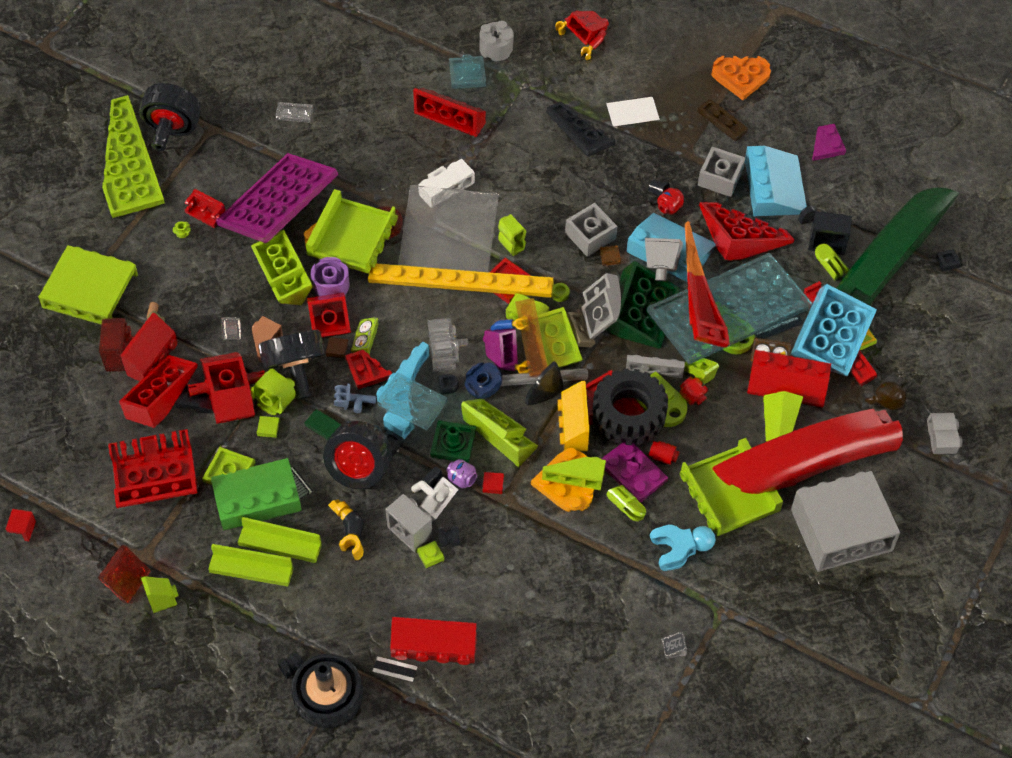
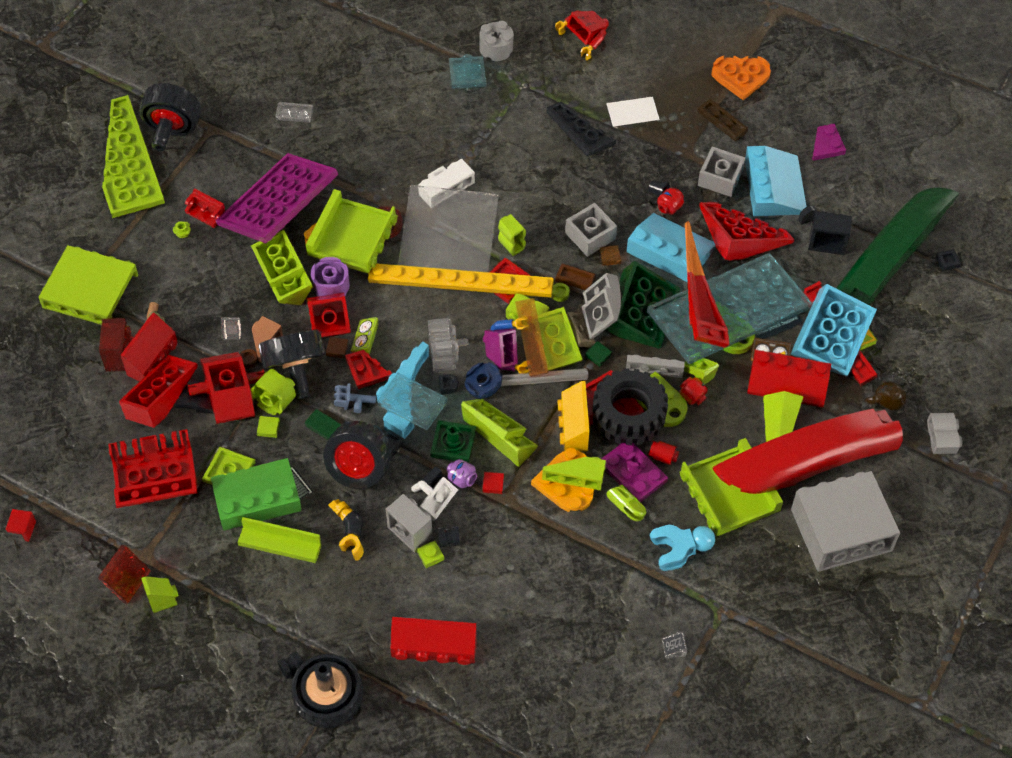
lime panel [208,544,293,587] -> none
sticker [373,656,417,682] -> none
red slope [413,88,486,137] -> none
black brick [525,361,564,405] -> none
light grey torso [645,238,683,281] -> none
lime arm [815,244,849,281] -> none
none -> reddish brown tile [240,349,258,369]
none -> reddish brown tile [555,264,596,290]
none -> dark green tile [585,341,612,367]

